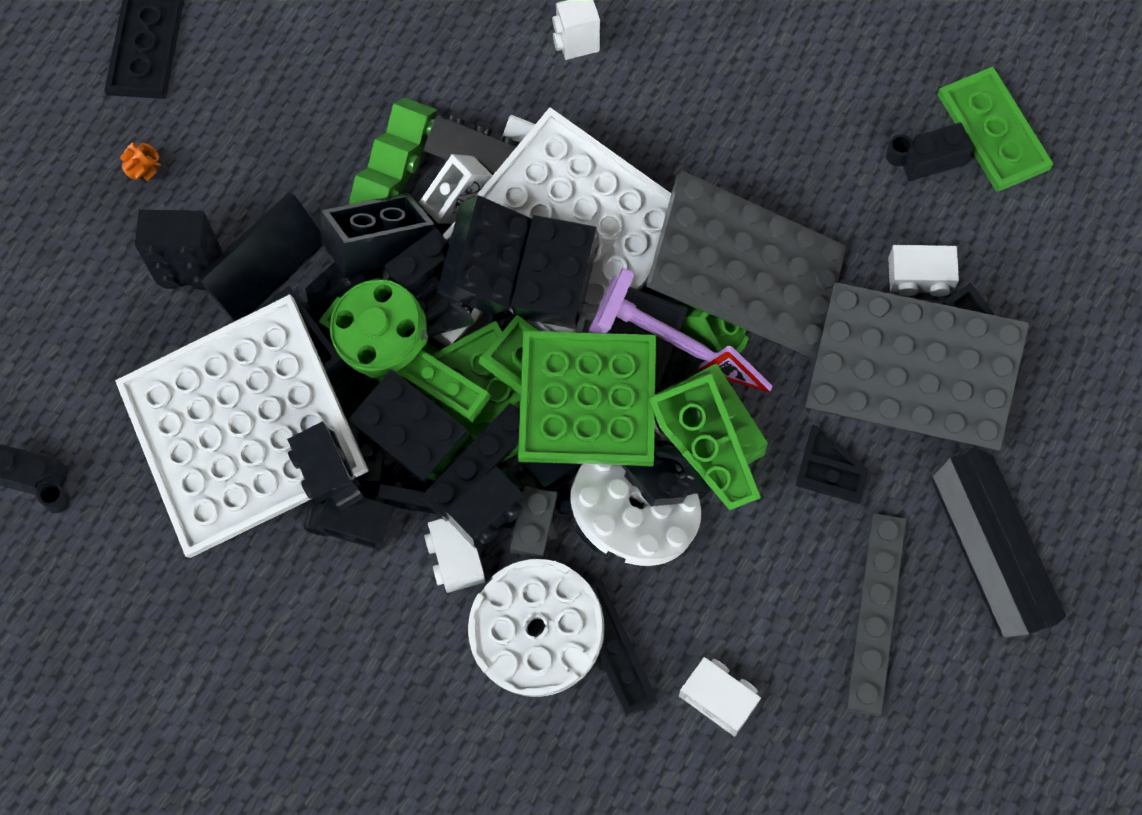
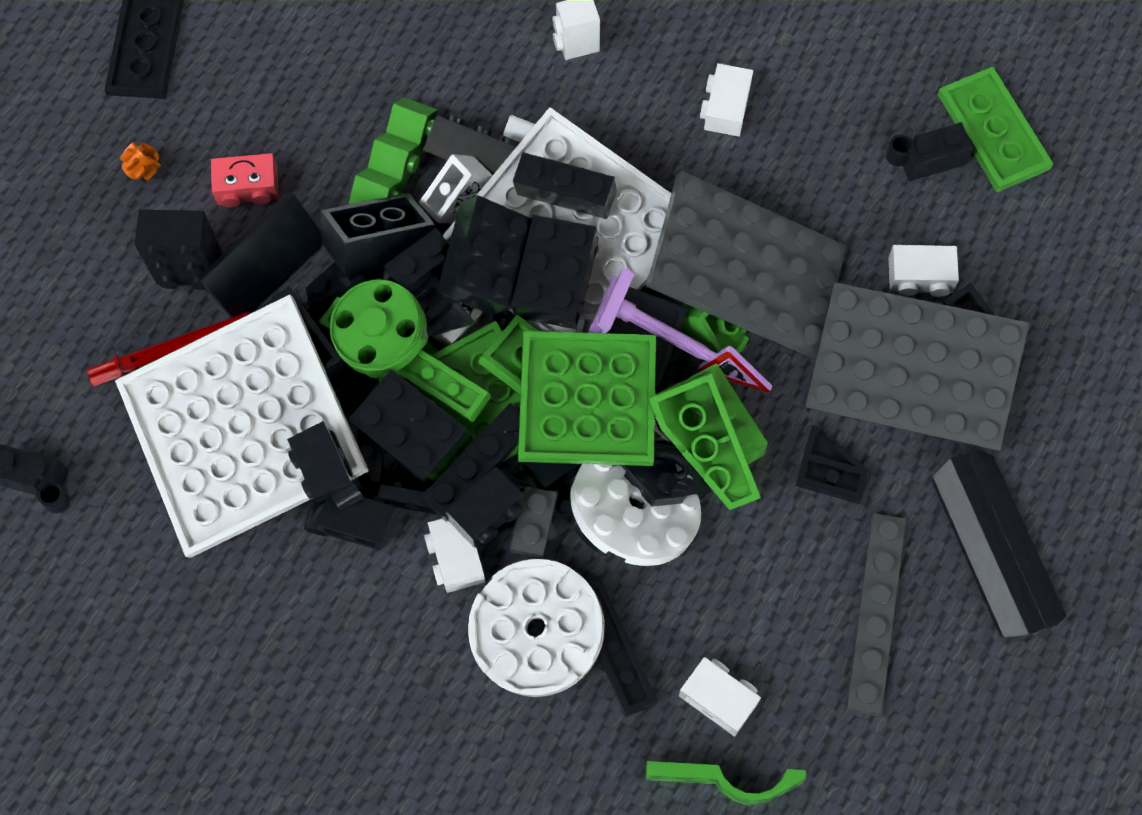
none -> red axle [87,312,251,386]
none -> coral brick [211,153,279,208]
none -> black brick [513,152,617,219]
none -> bright green piece [646,761,806,806]
none -> white brick [700,63,753,137]

